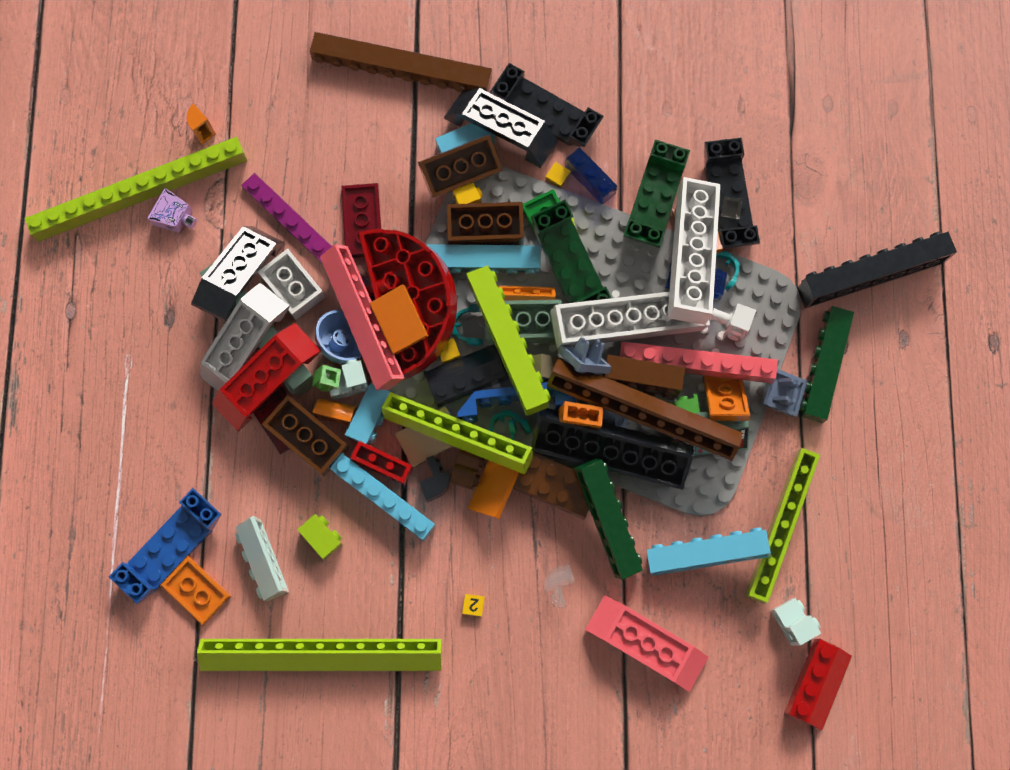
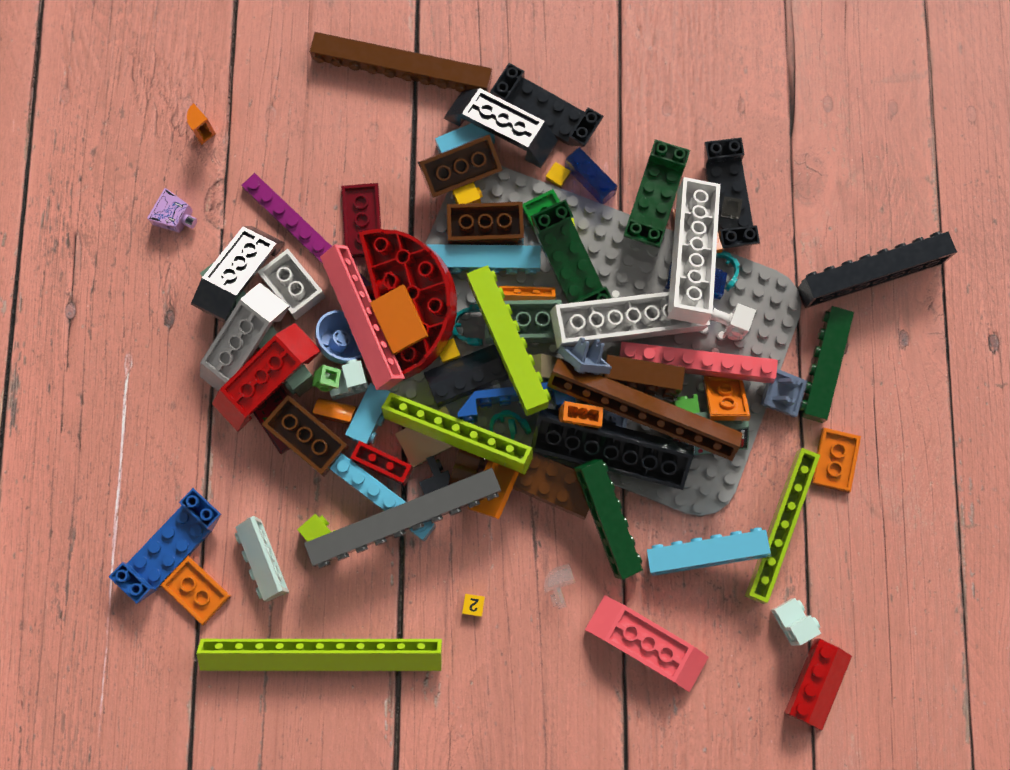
lime brick [25,136,248,242] -> none
none -> dark grey brick [304,468,501,569]
none -> orange tile [811,427,861,493]

